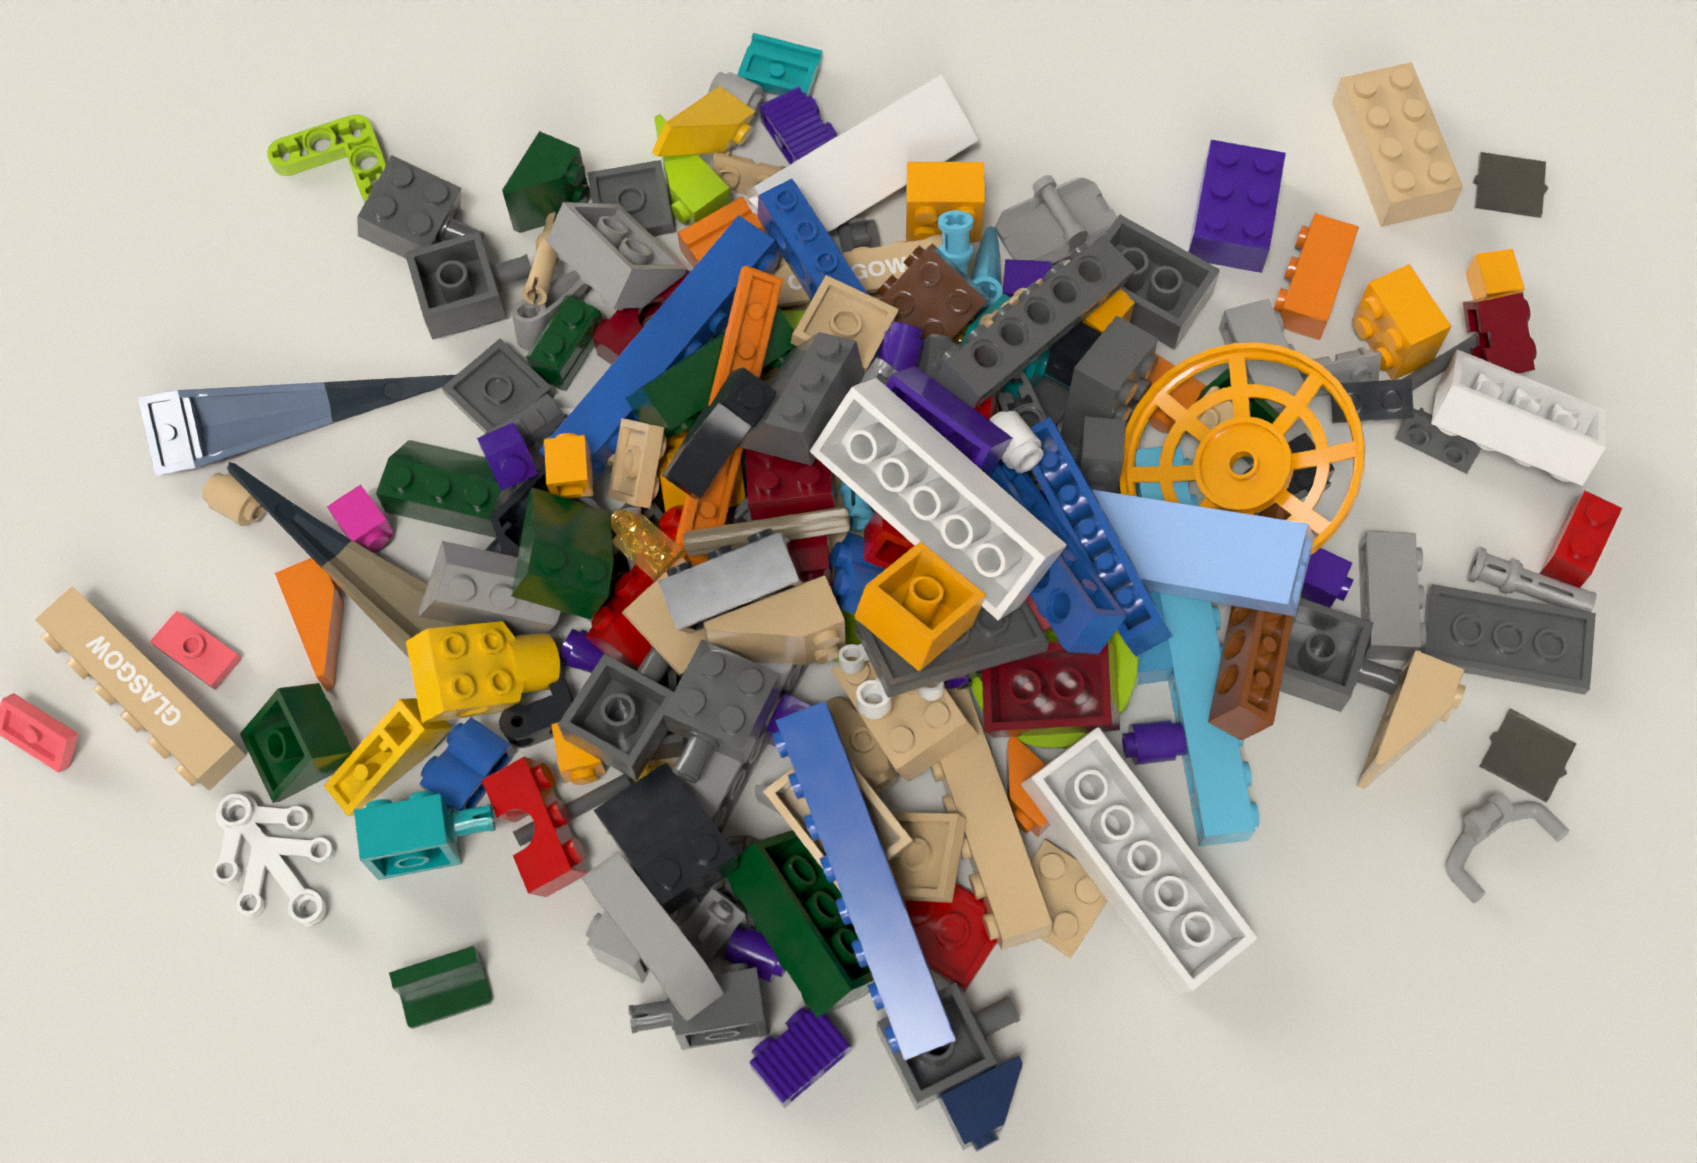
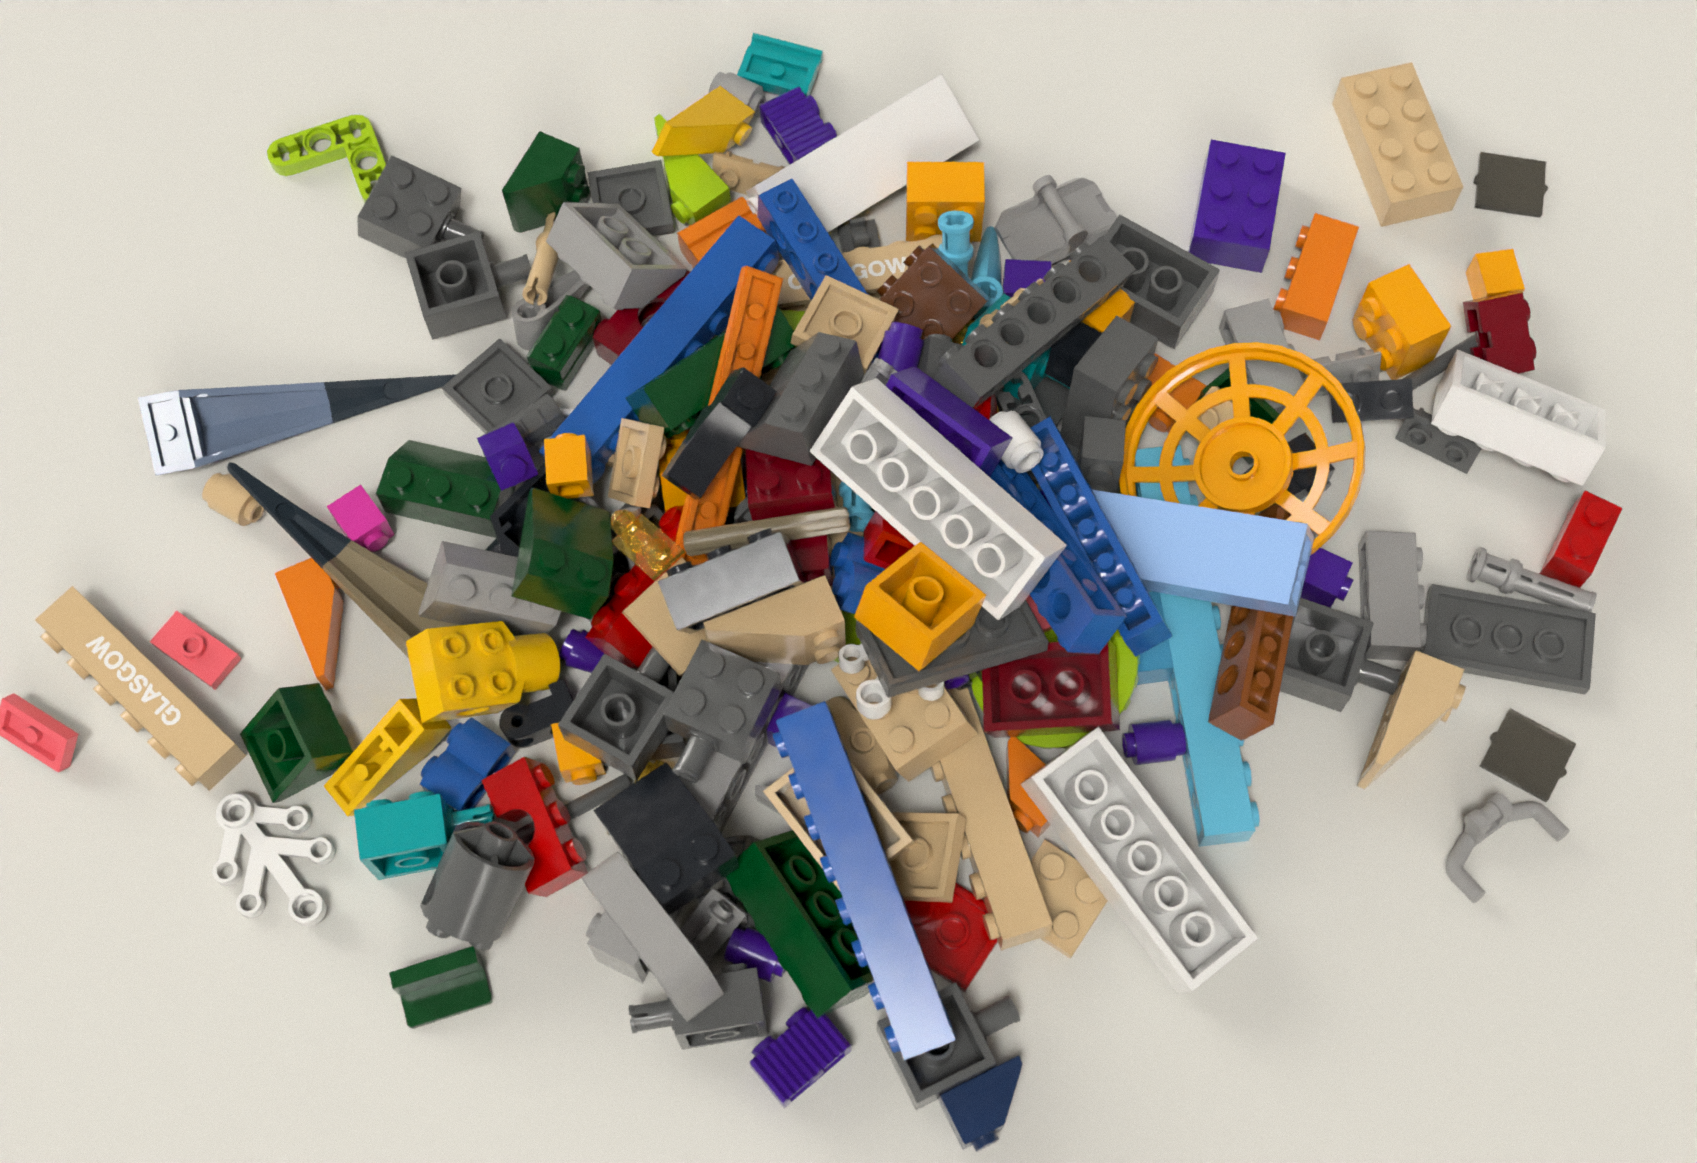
none -> dark grey cylinder [420,822,535,950]

